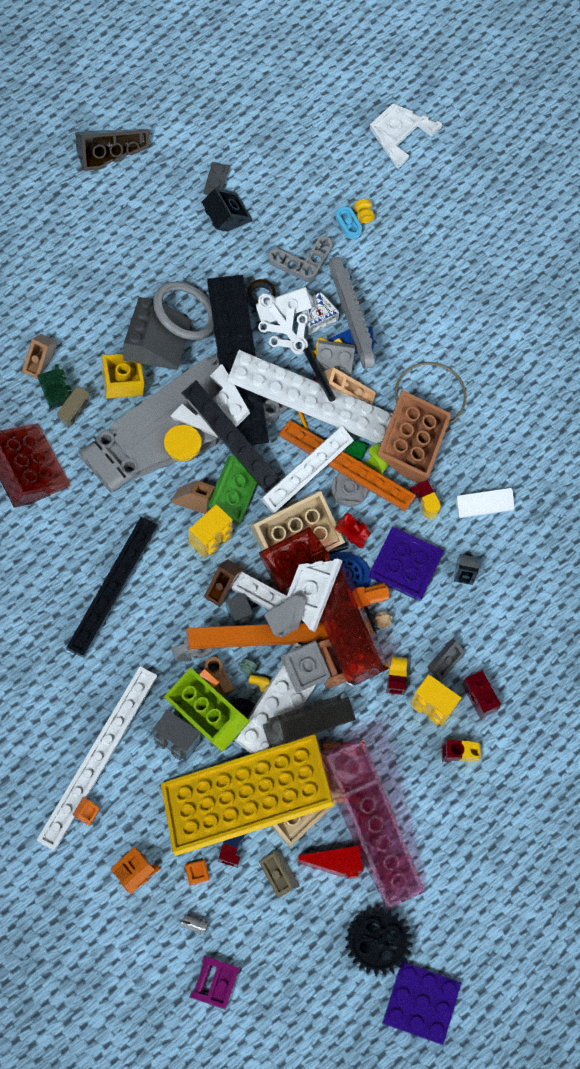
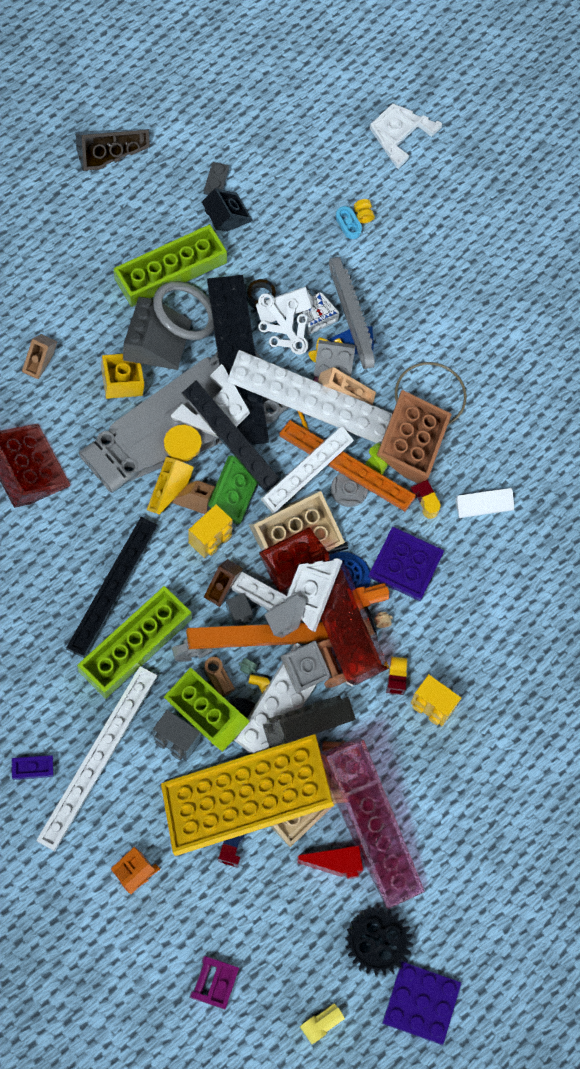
clear green bracket [37,364,72,410] -> none
dark tan slope [57,386,89,428] -> none
orange tile [72,797,100,826] -> none
light grey pin [181,914,209,935] -> none
orange tile [185,860,210,886] -> none
orange tile [200,668,221,688] -> none
dark tan slope [259,850,300,898] -> none
light grey beam [268,236,332,282] -> none
black bar [303,348,336,402] -> none
red hips [335,513,371,549] -> none
green tile [345,439,368,462] -> none
dark grey plate [427,639,465,682] -> none
leg [442,740,481,762] -> none
black slope [454,553,479,585] -> none
dark red brick [462,670,501,719] -> none
none -> dark purple plate [12,755,54,780]
none -> lime brick [77,586,192,699]
none -> lime brick [113,224,227,307]
none -> yellow slope [147,457,194,515]
none -> light yellow piece [300,1003,345,1045]

